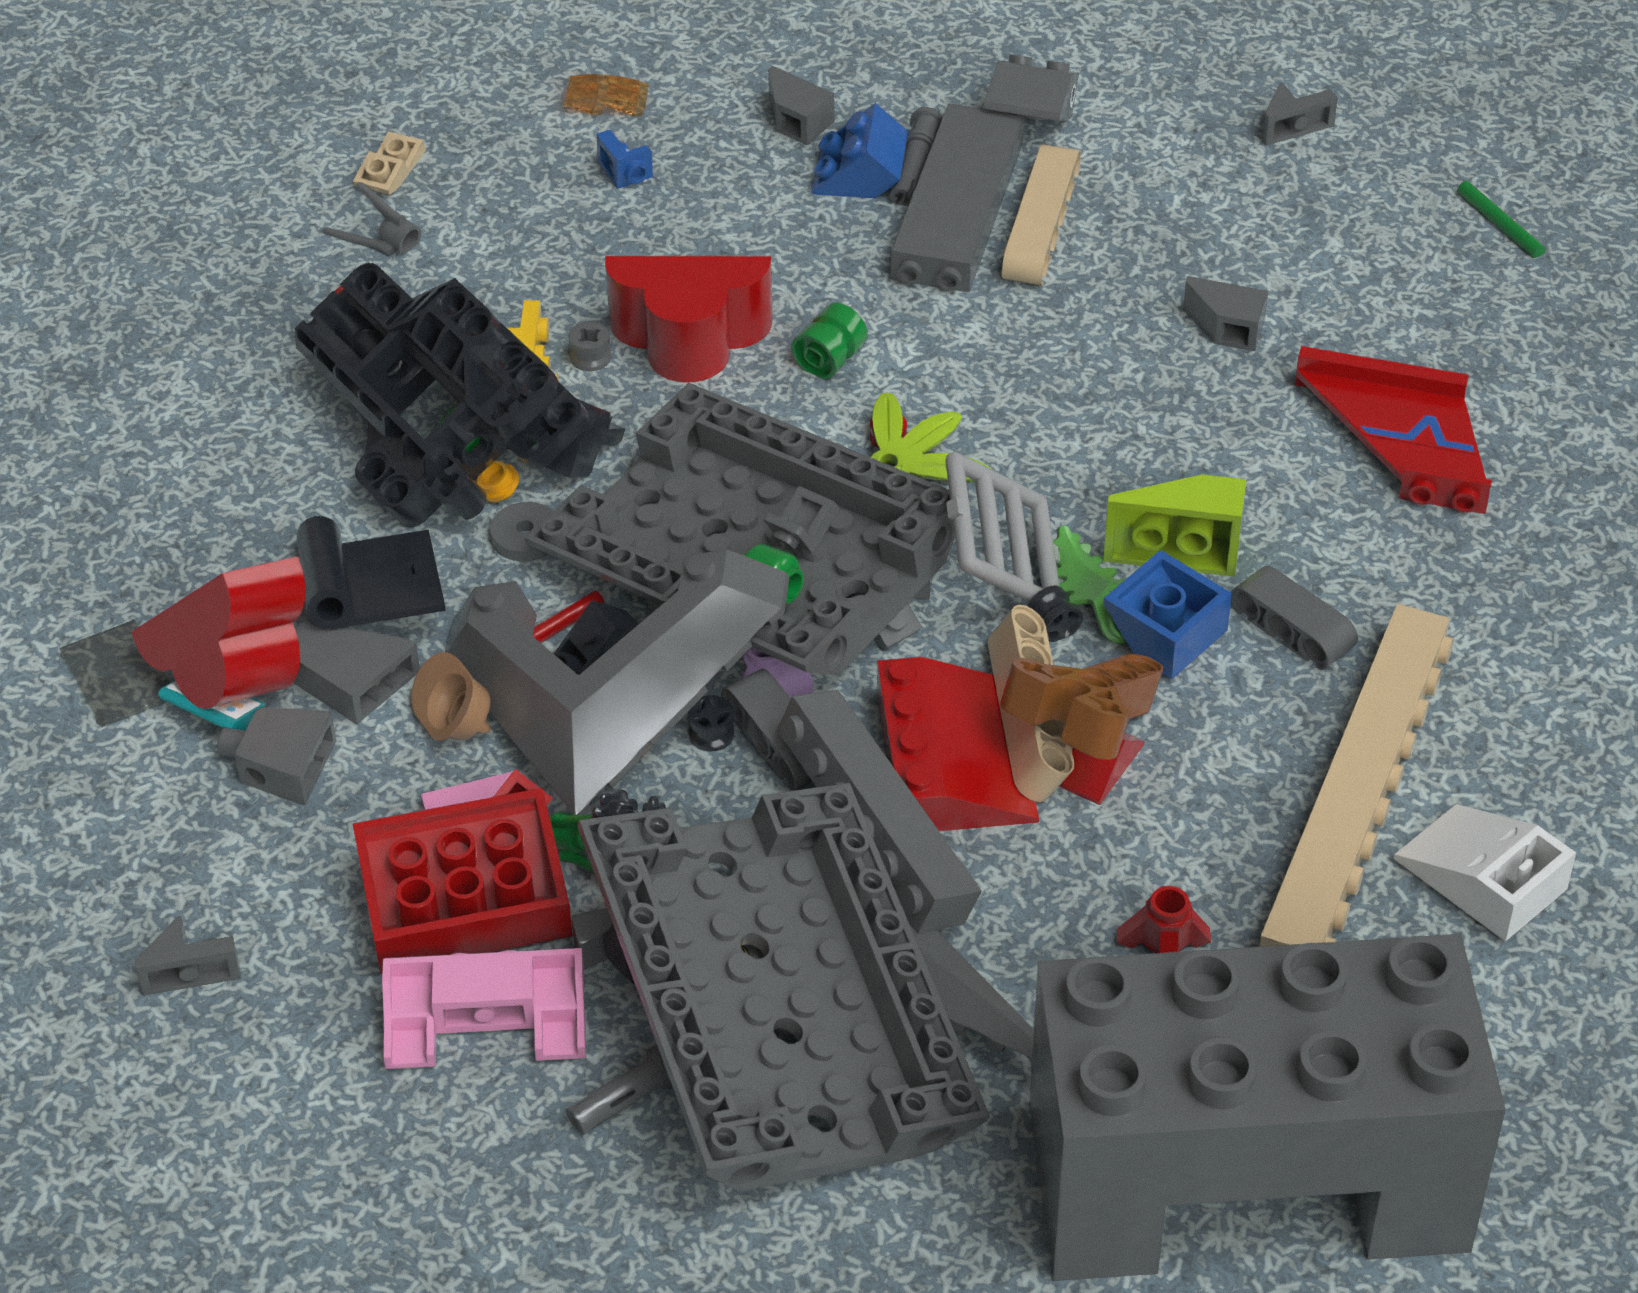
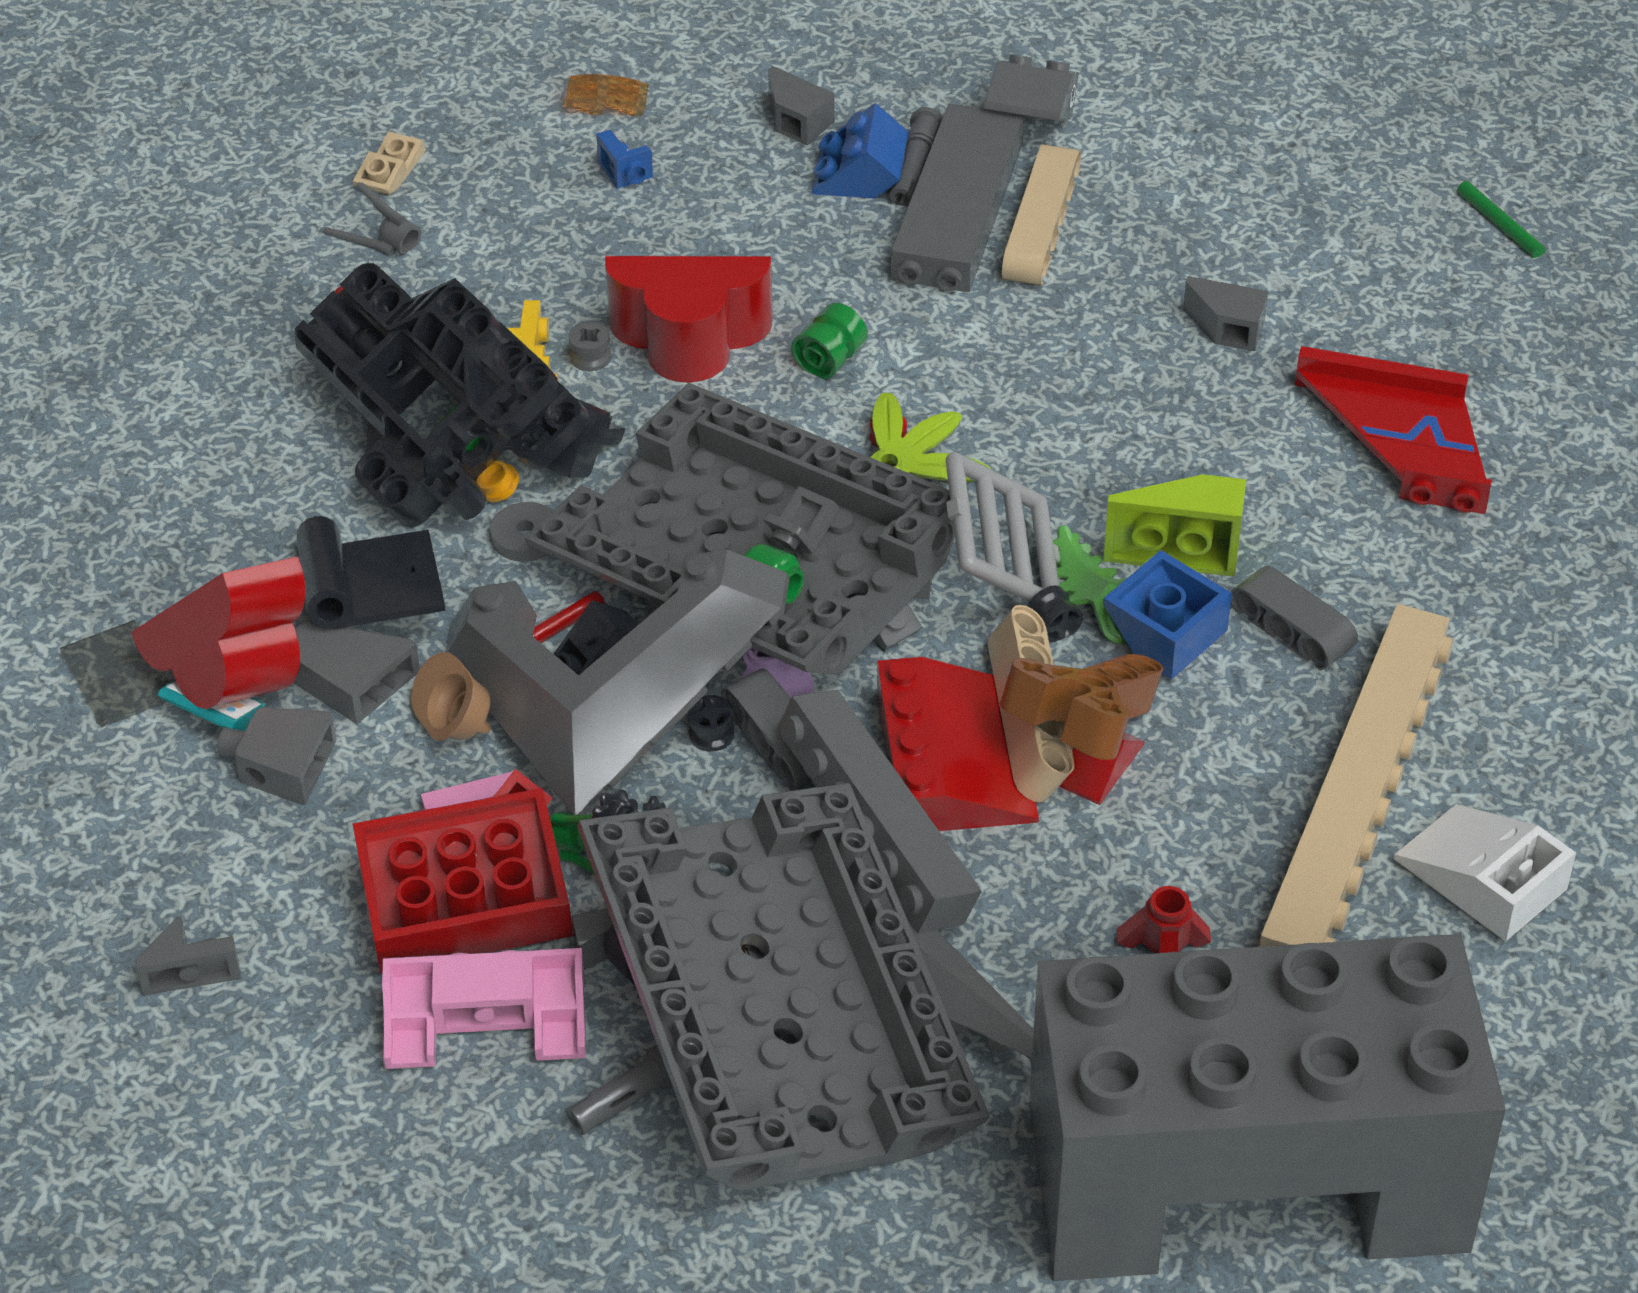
dark grey slope [1262,83,1338,146] -> none

